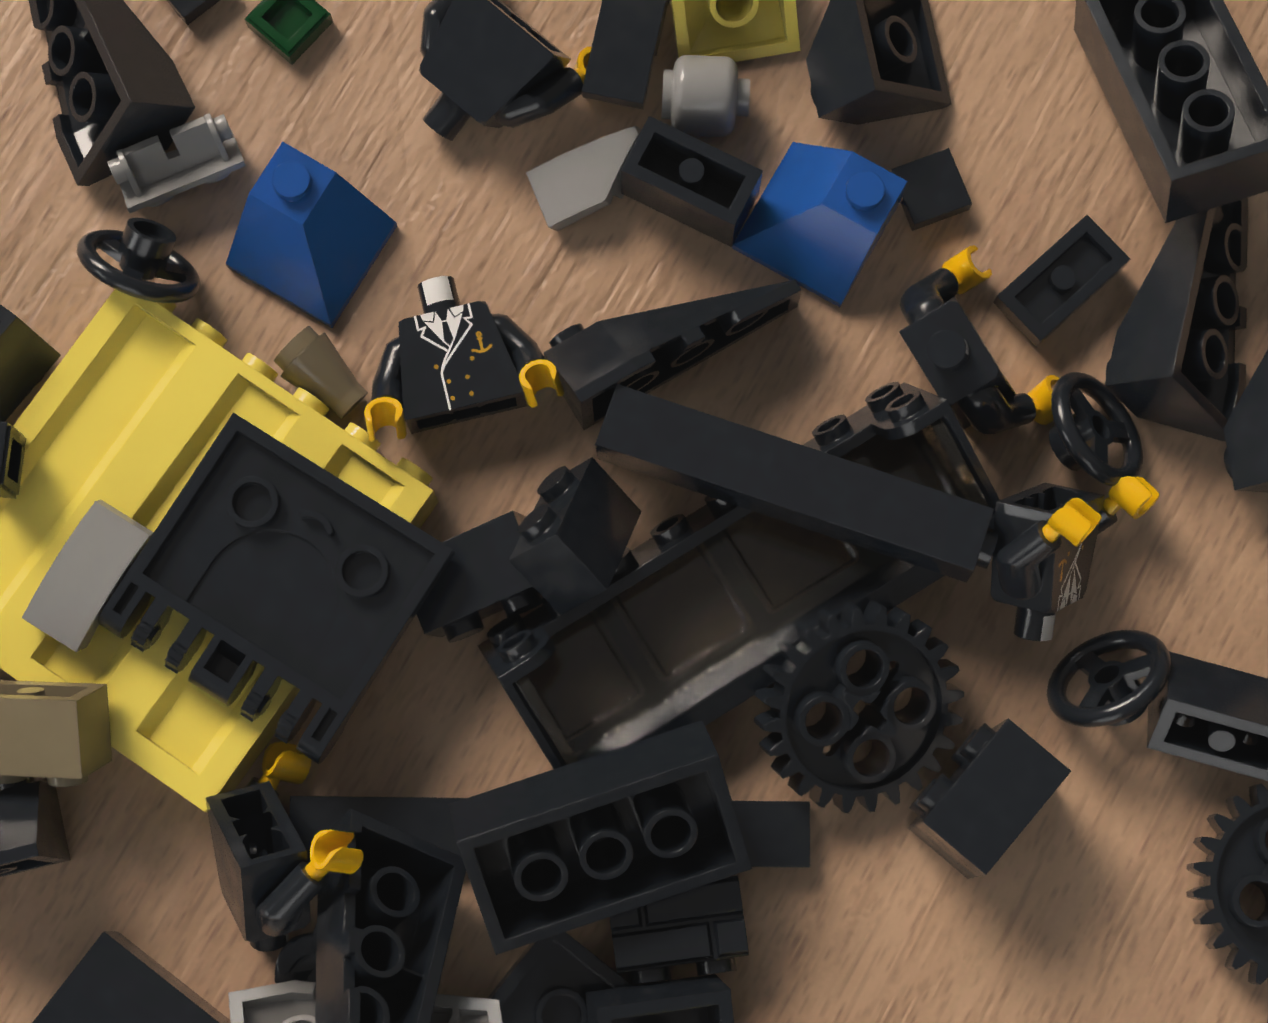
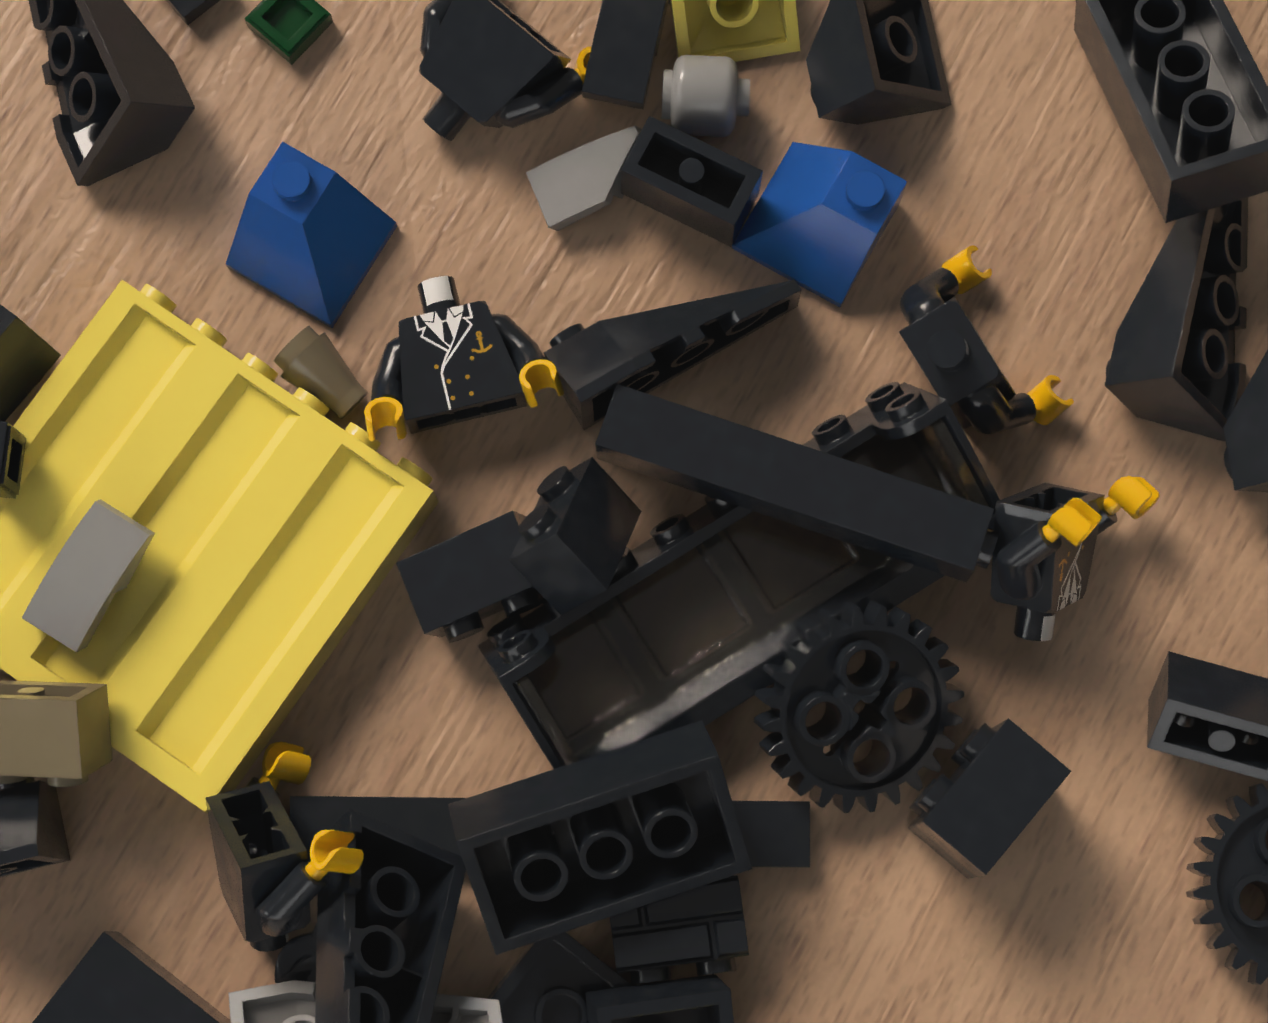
black piece [77,218,200,303] -> none
black hinge [98,413,455,764] -> none
light grey hinge [107,113,246,213] -> none
black tile [891,148,972,231] -> none
black plate [993,215,1131,347] -> none
black piece [1047,630,1171,727] -> none
black piece [1049,372,1143,486] -> none

